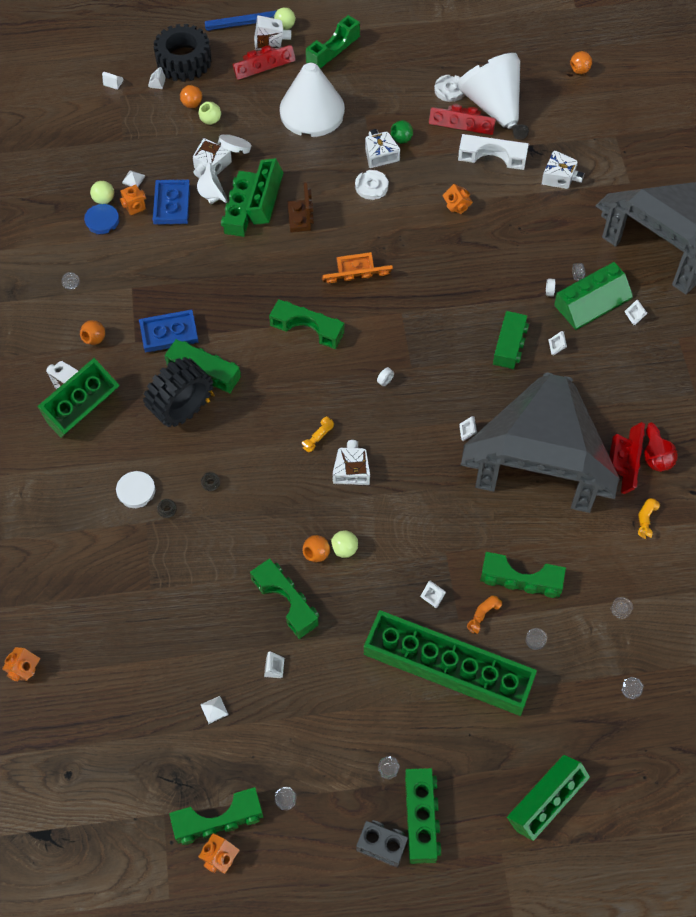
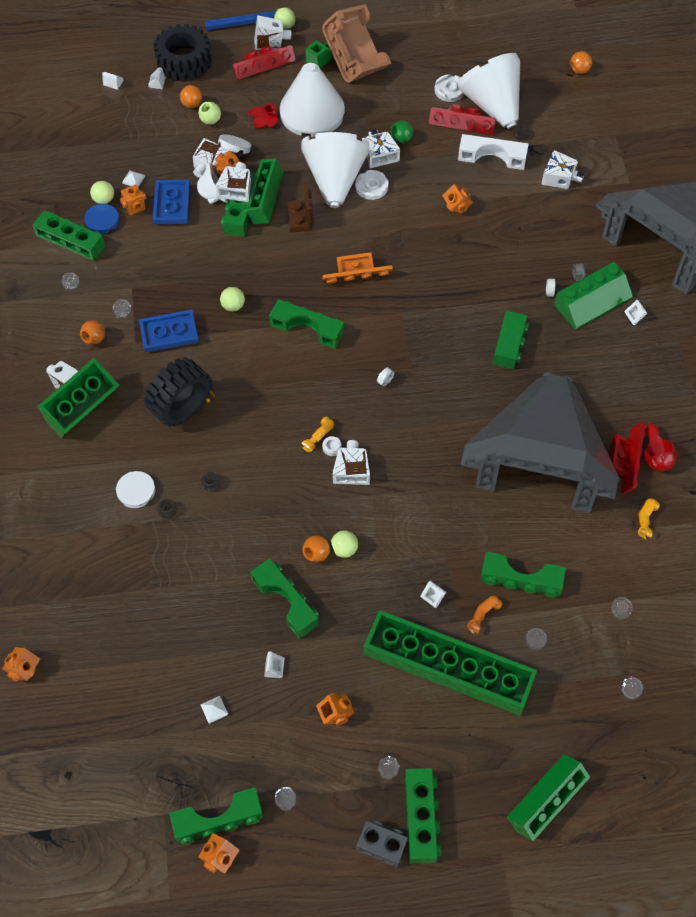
green brick [164,339,241,393] -> none
white slope [459,416,477,441] -> none
white slope [549,331,567,355] -> none
none -> green brick [33,210,105,261]
none -> clear tile [113,299,131,317]
none -> orange brick [213,151,240,176]
none -> white torso [216,162,251,202]
none -> yellowish green piece [220,287,245,312]
none -> red plate [248,104,278,129]
none -> white cone [301,132,369,208]
none -> orange brick [316,693,355,726]
none -> nougat windscreen [322,4,392,83]
none -> white tile [323,436,342,456]

